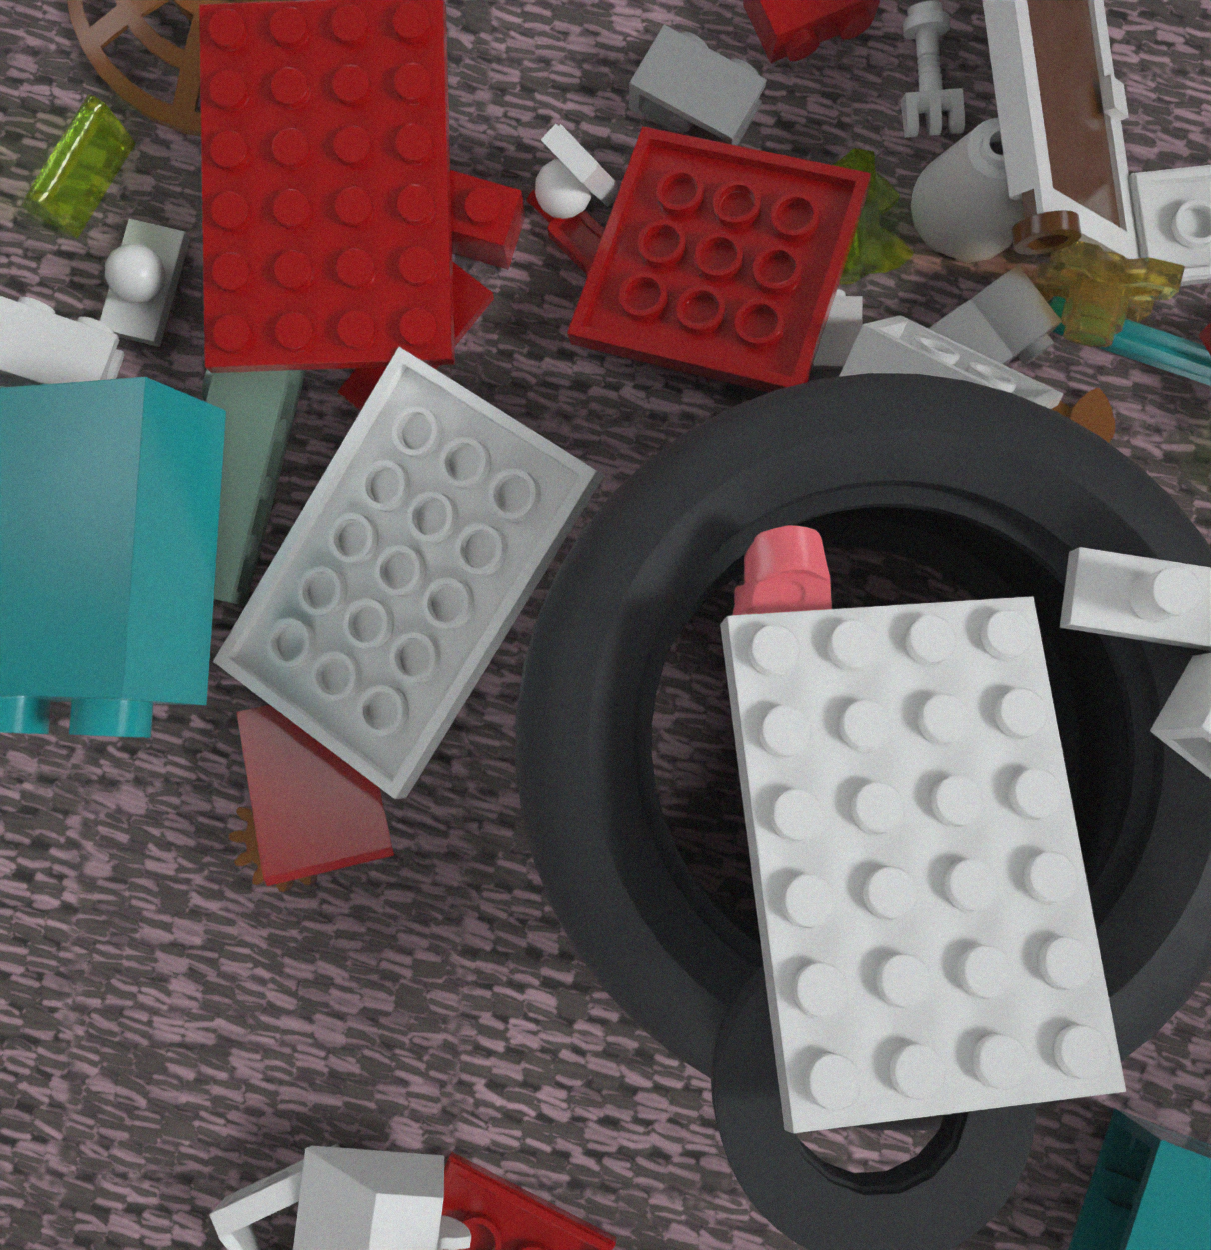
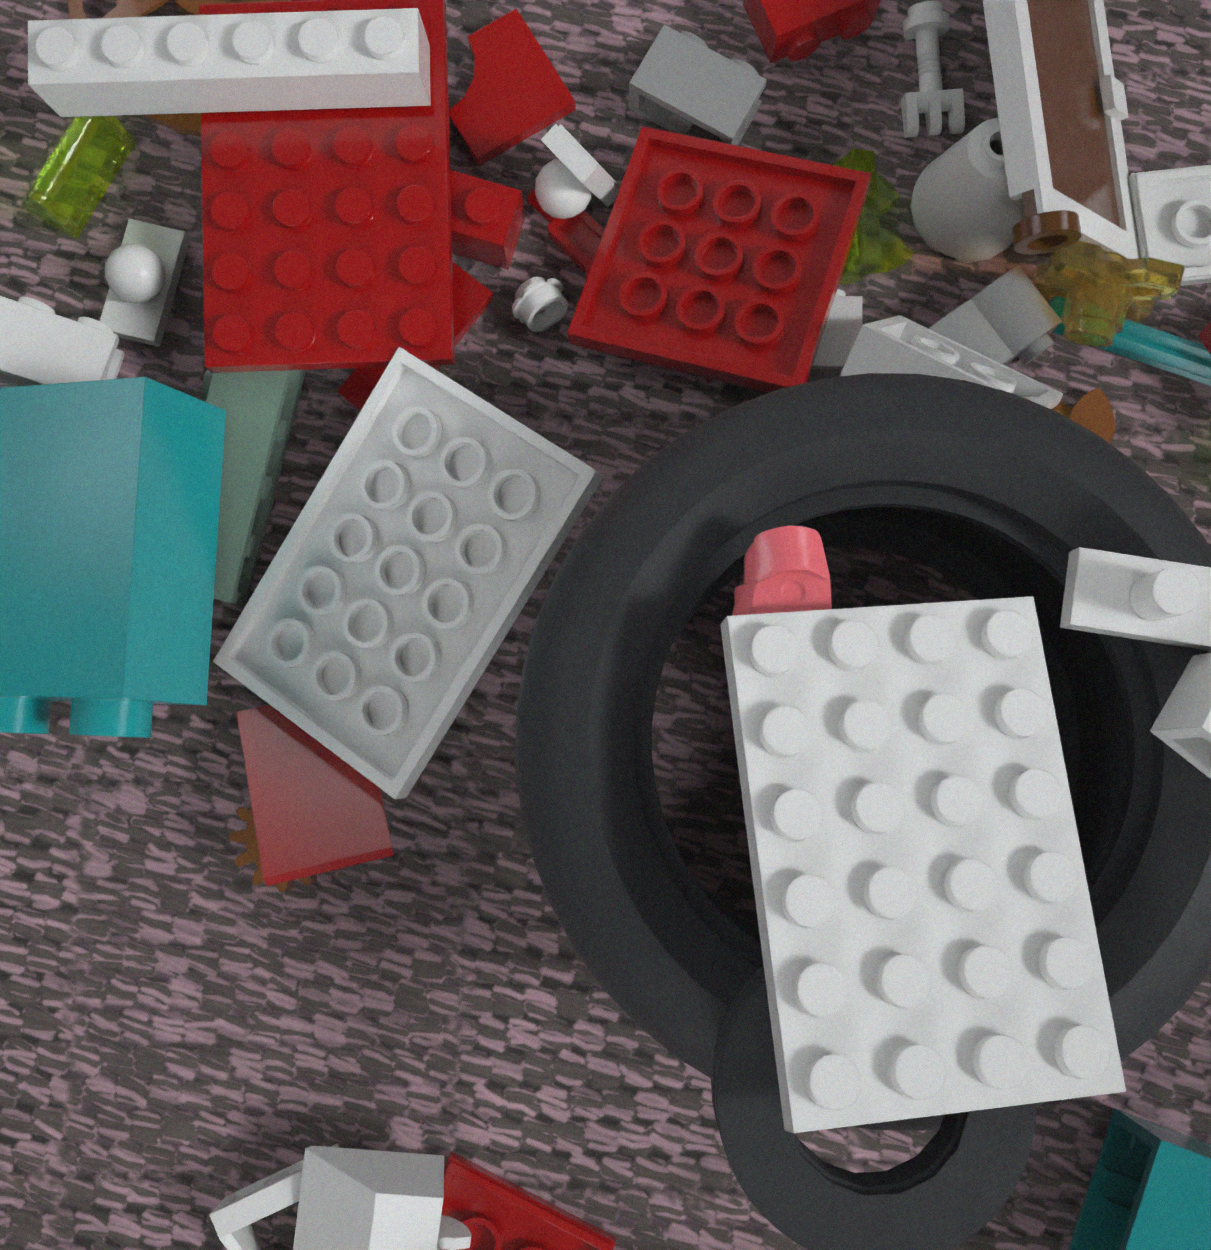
none -> white brick [28,8,431,117]
none -> red tile [449,8,576,167]
none -> white plate [512,277,568,332]

